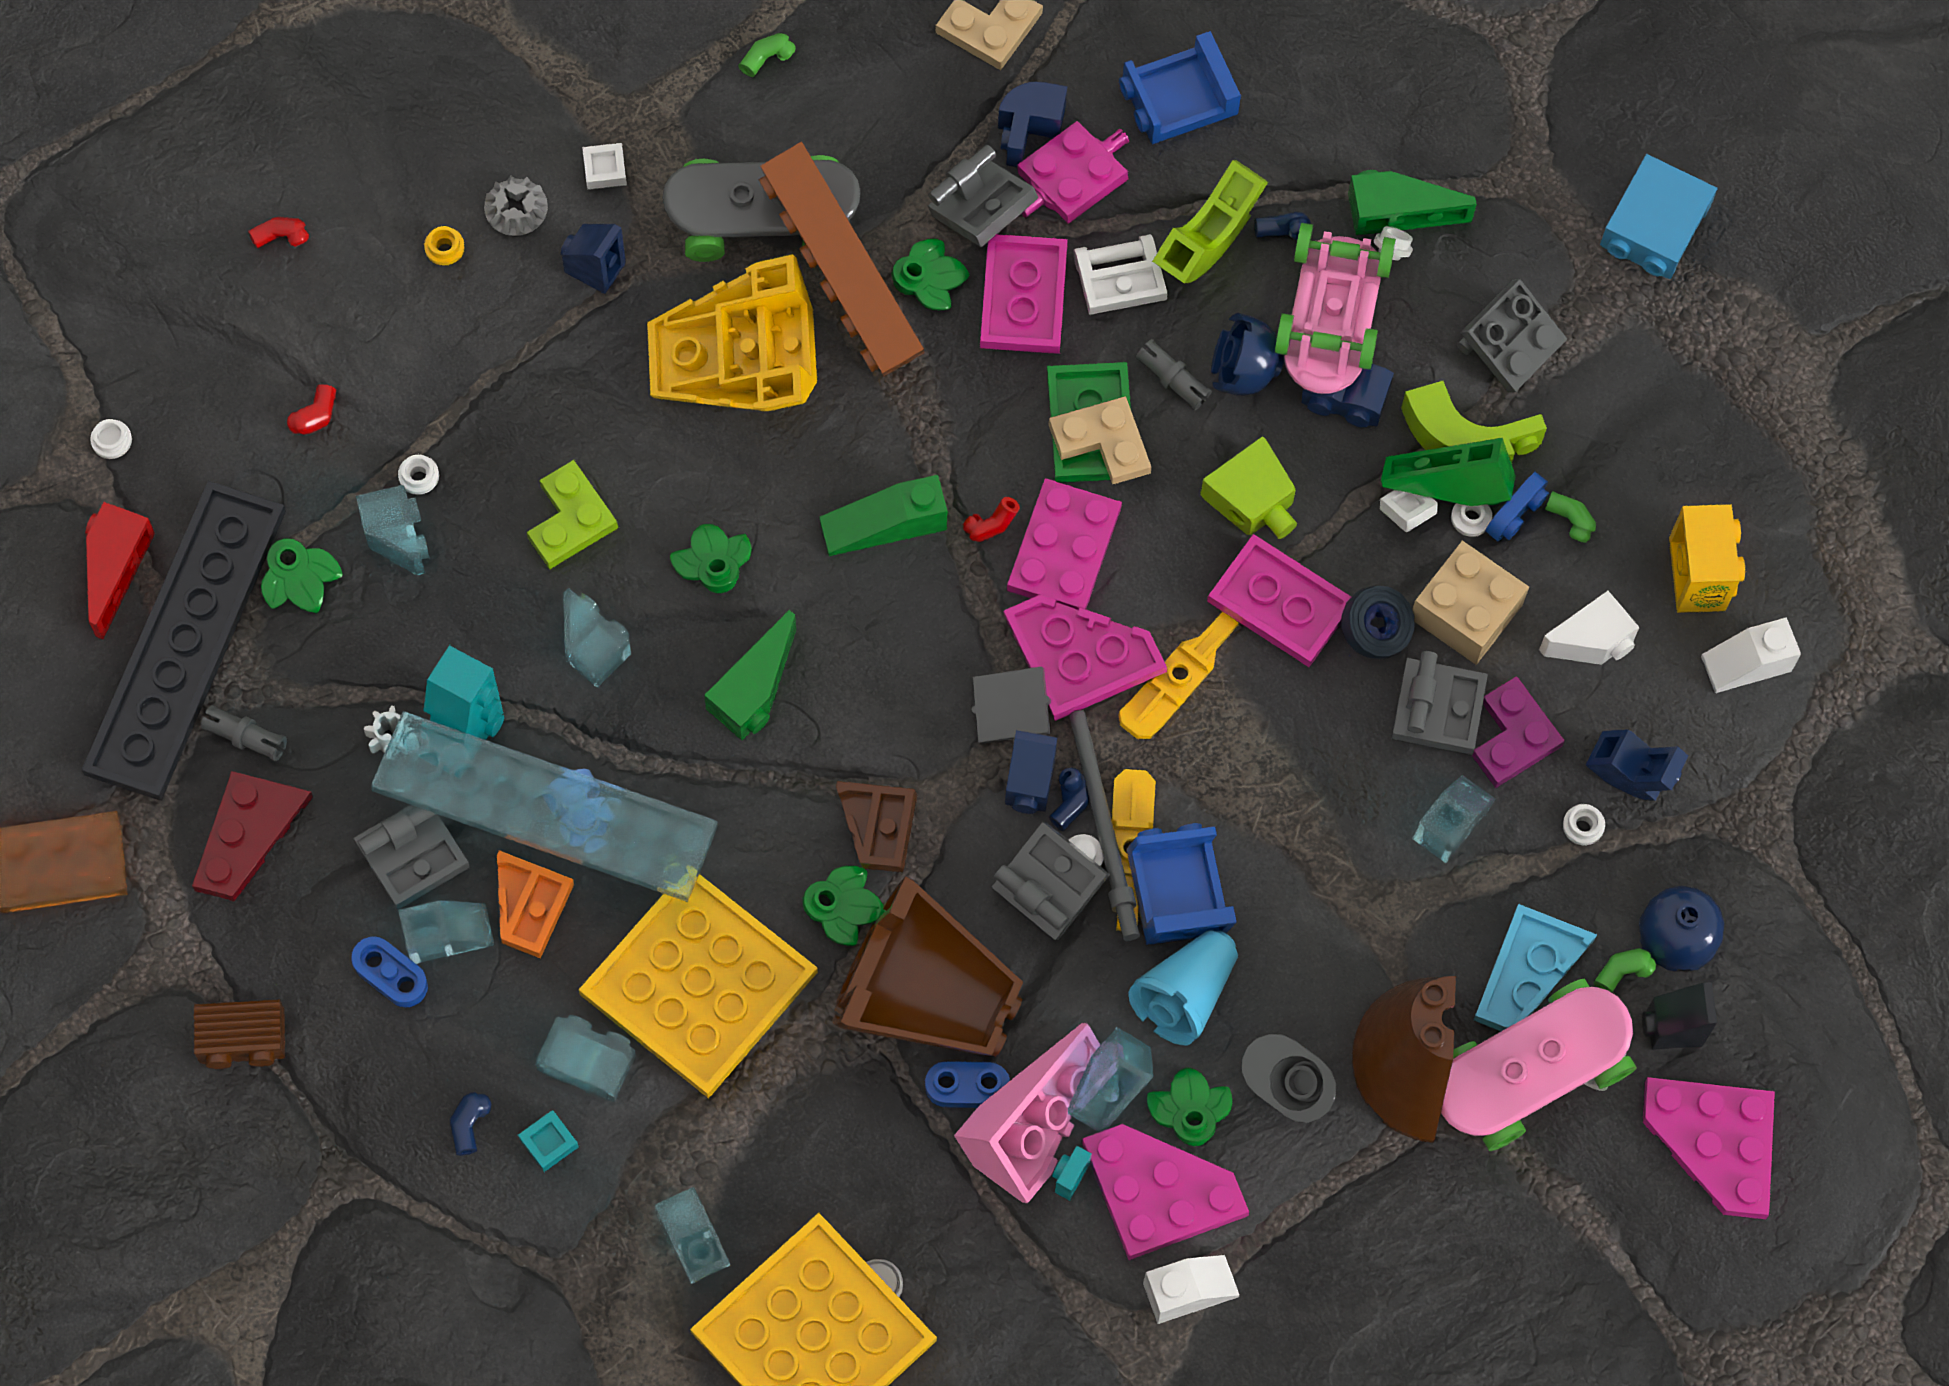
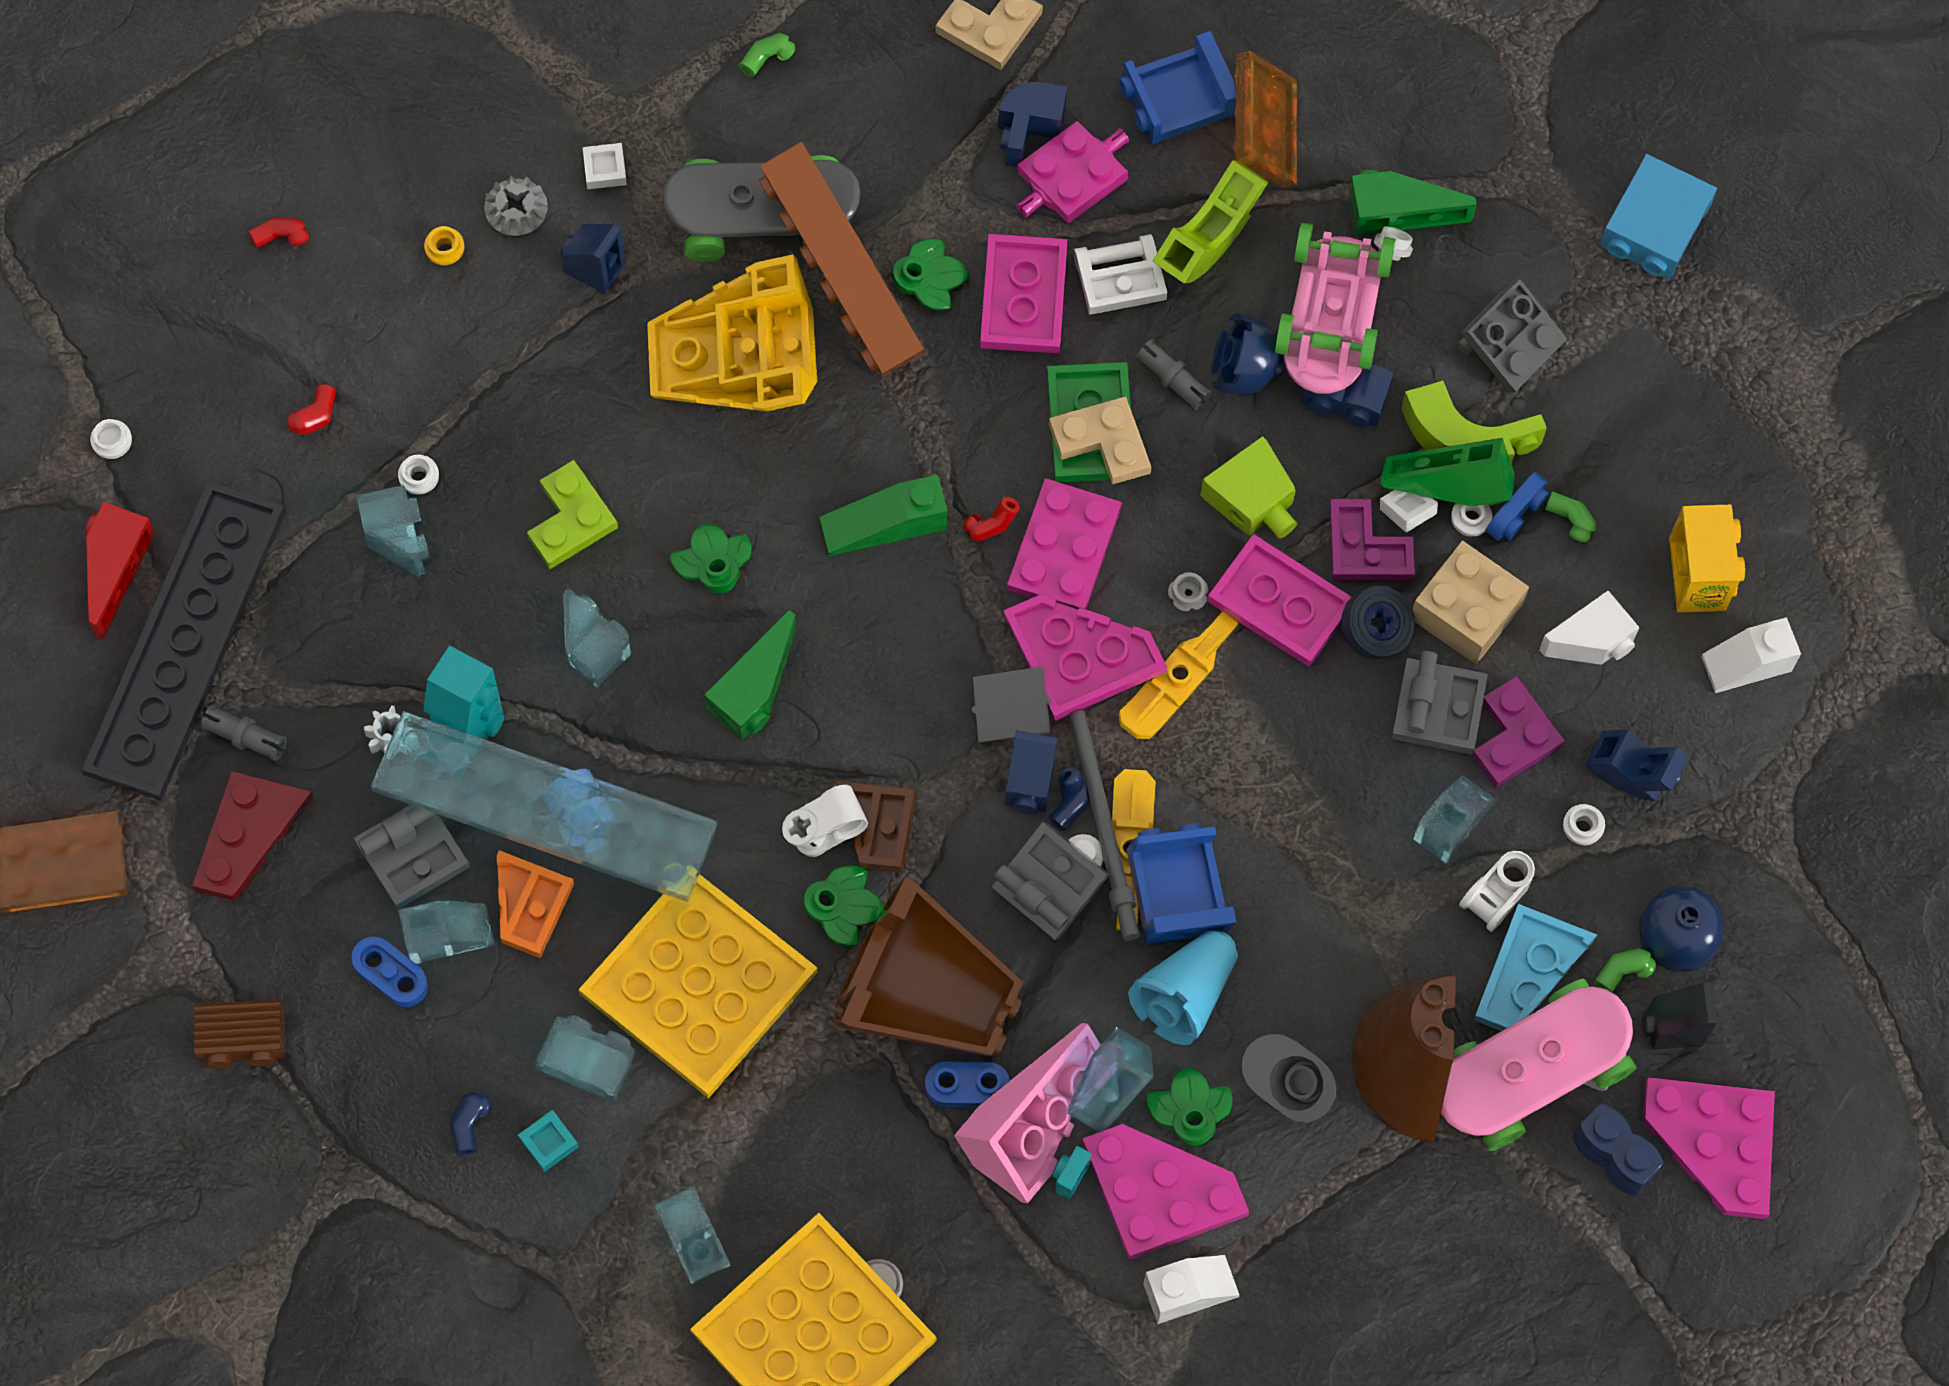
green plate [261,538,343,613] -> none
dark grey plate [928,144,1038,247] -> none
dark blue arm [1254,212,1311,240] -> none
none -> white piece [782,785,868,857]
none -> light grey plate [1168,572,1208,612]
none -> clear orange plate [1234,50,1297,189]
none -> magenta plate [1329,499,1415,581]
none -> white piece [1459,851,1535,932]
none -> dark blue brick [1573,1104,1664,1197]

